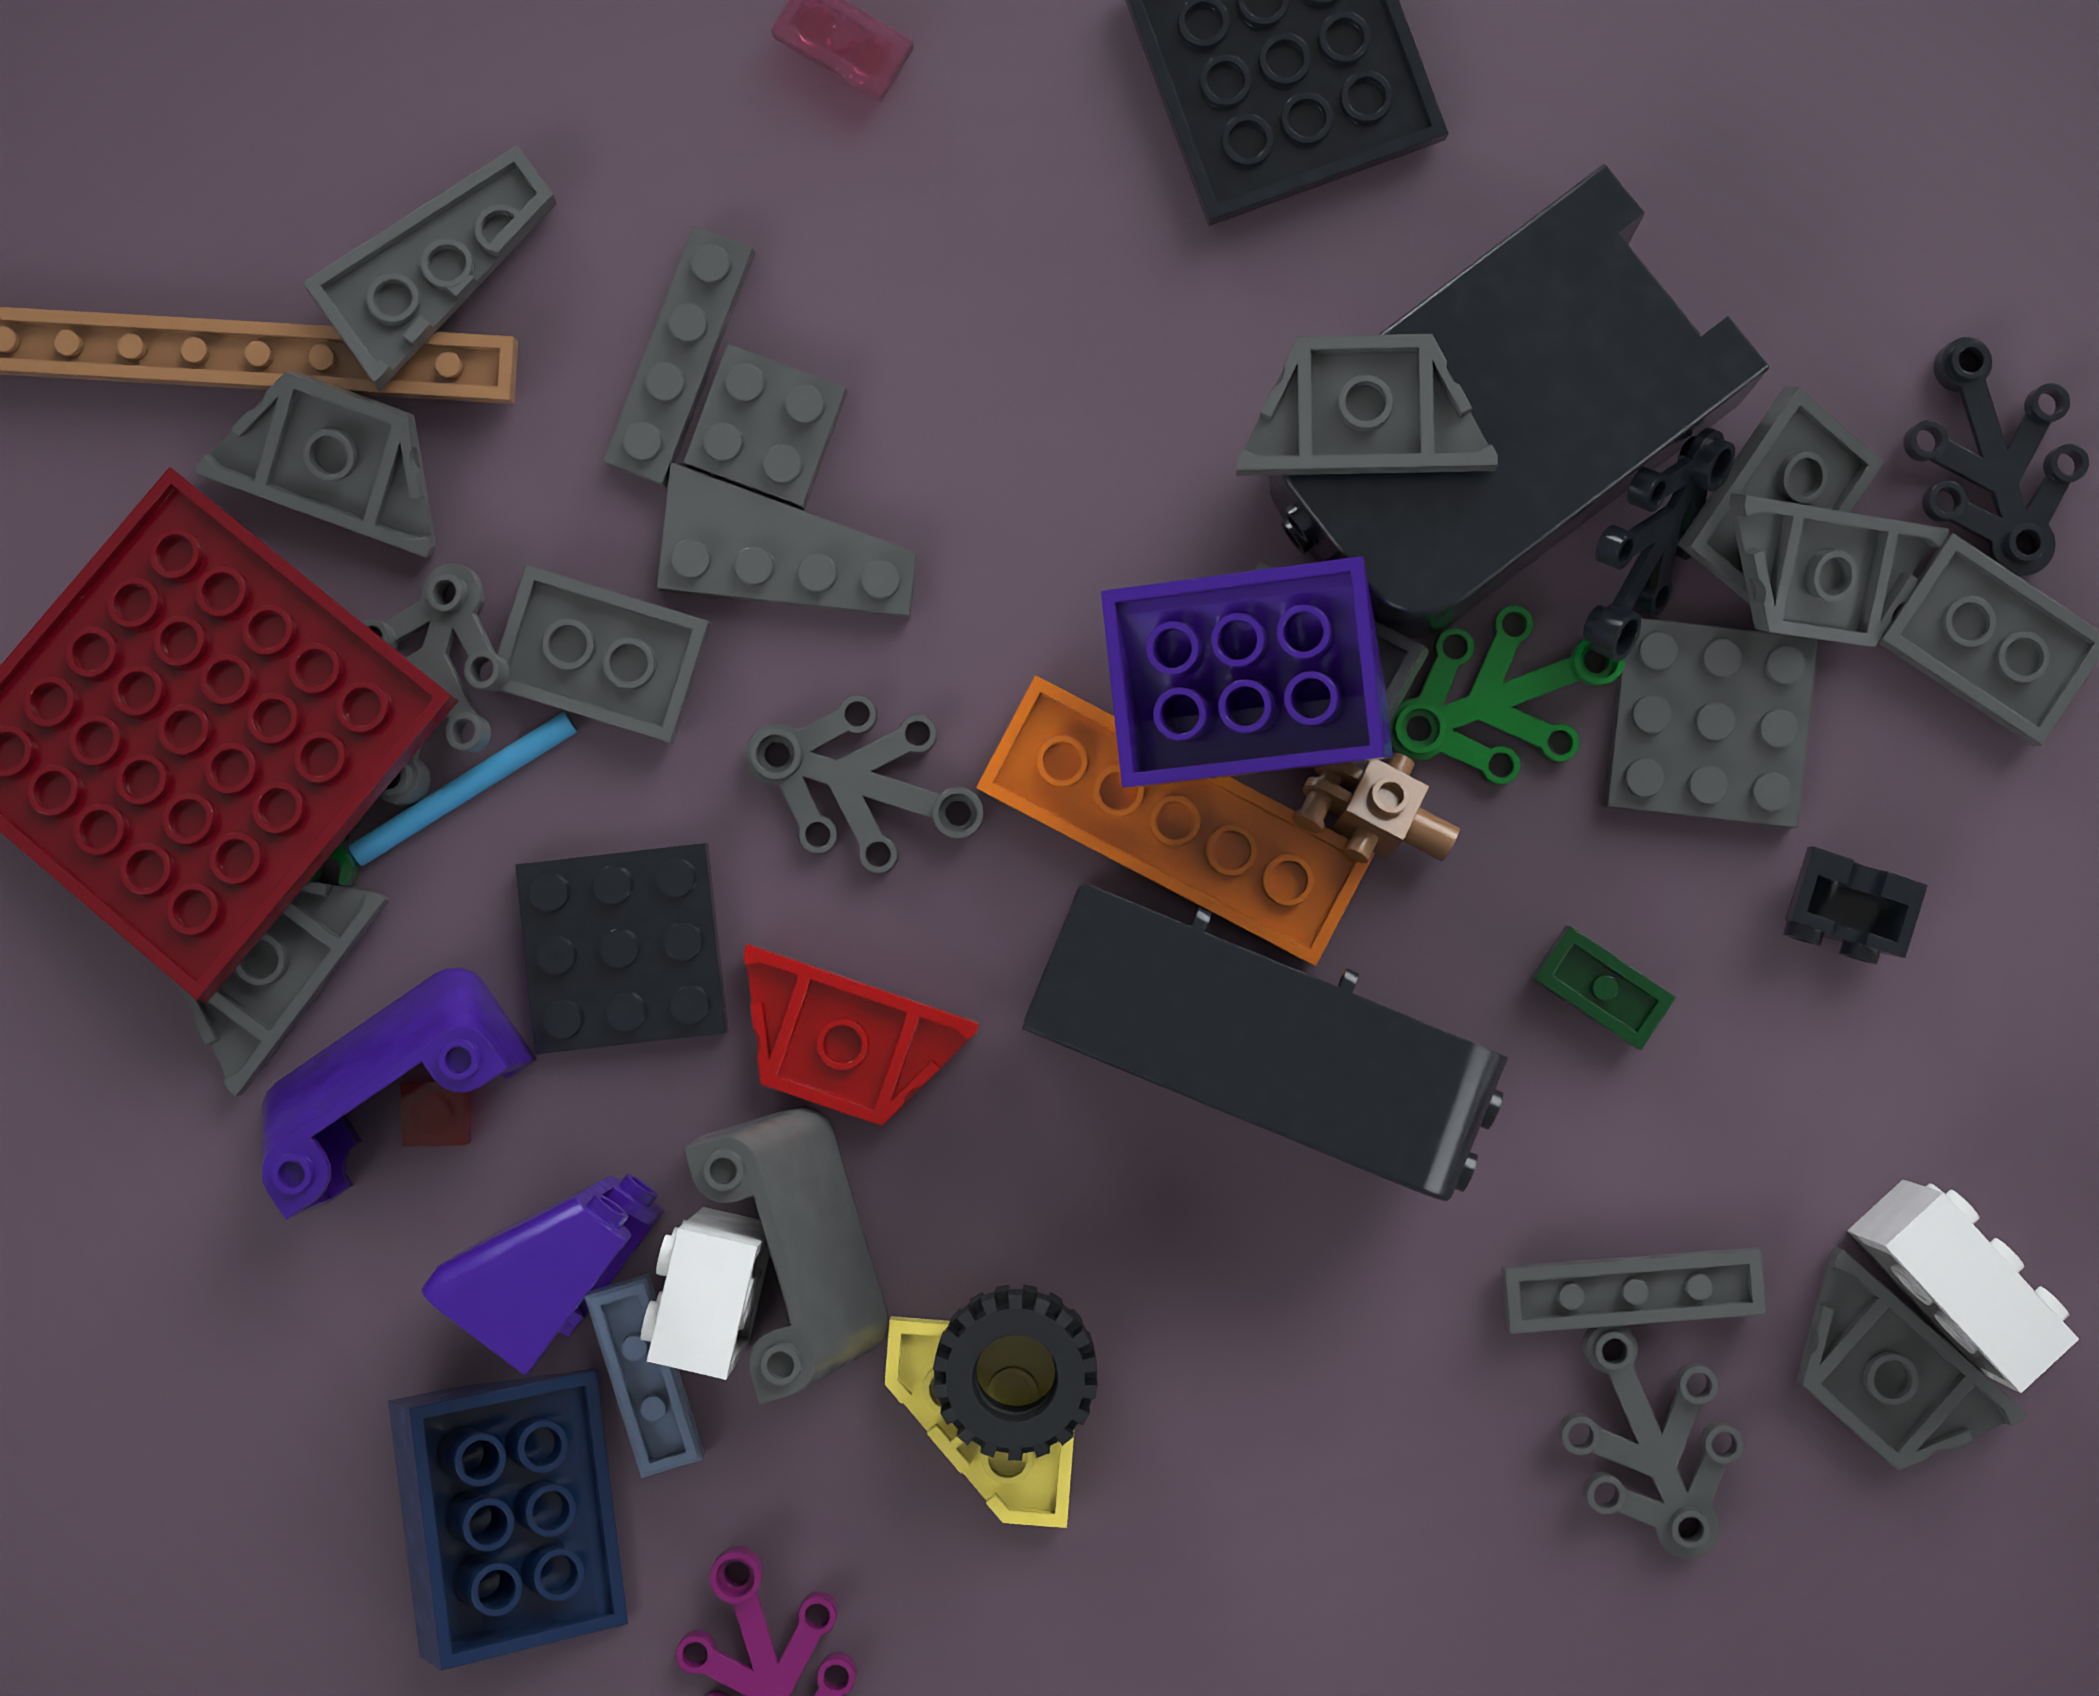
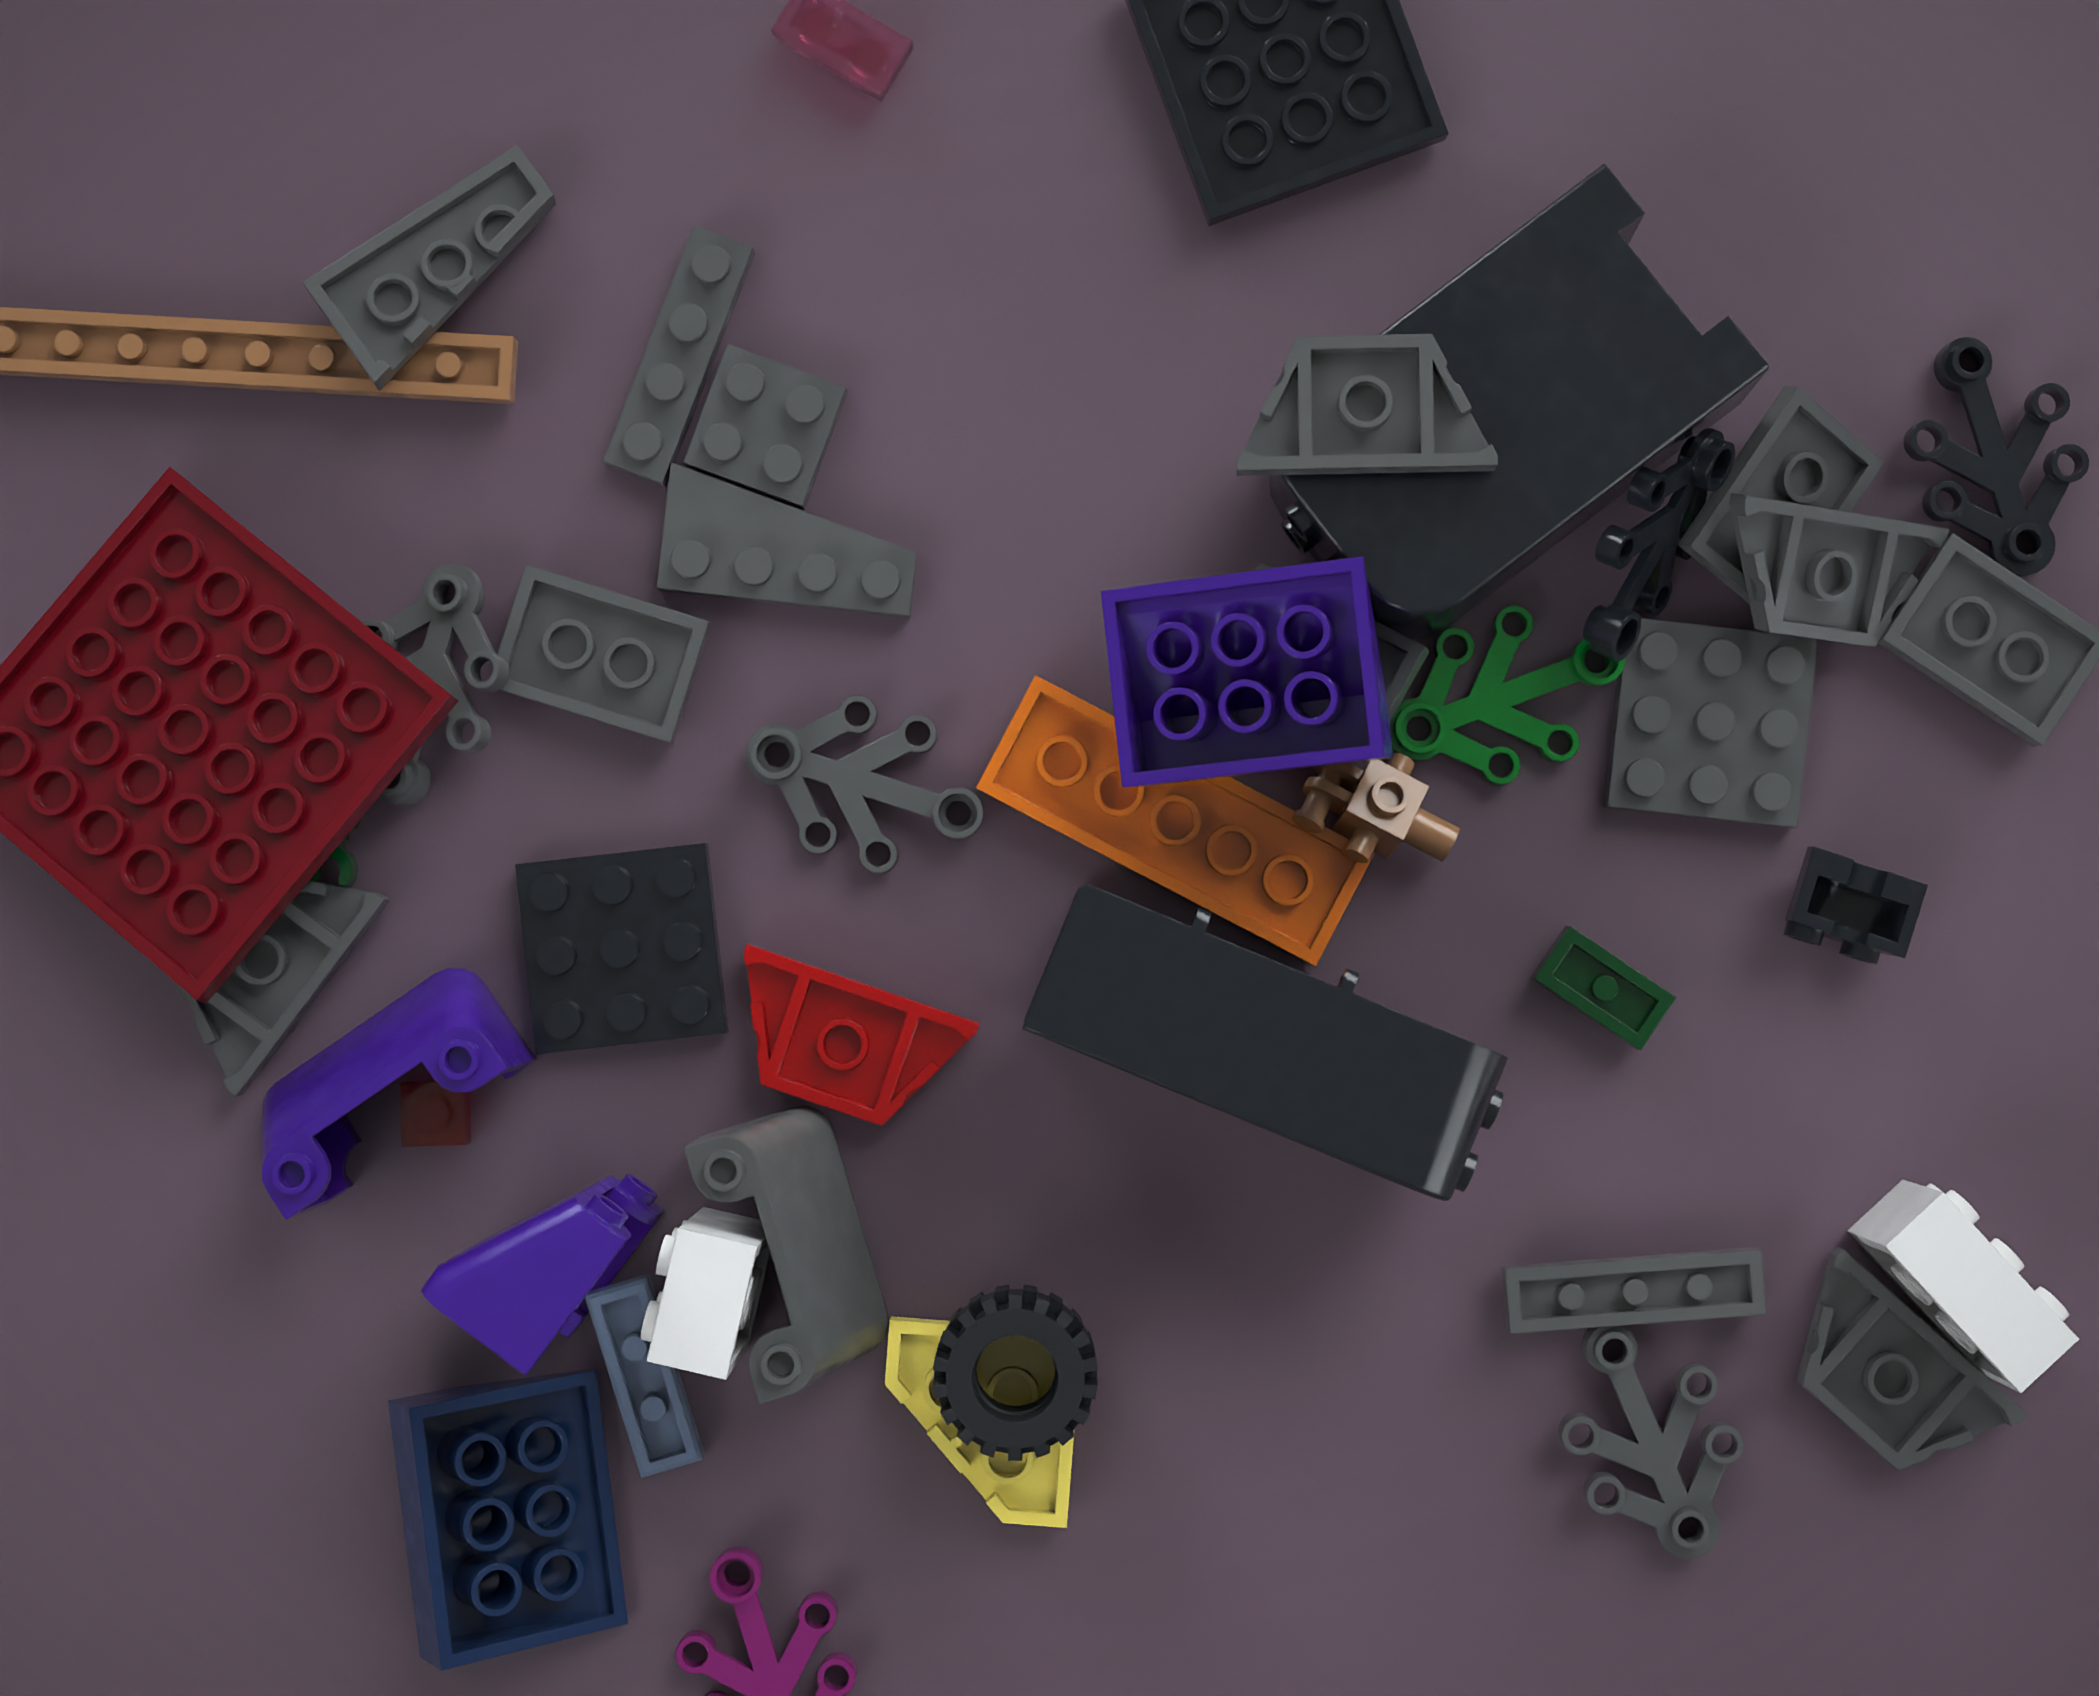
dark grey wing [194,370,436,558] -> none
dark azure bar [348,711,578,867] -> none

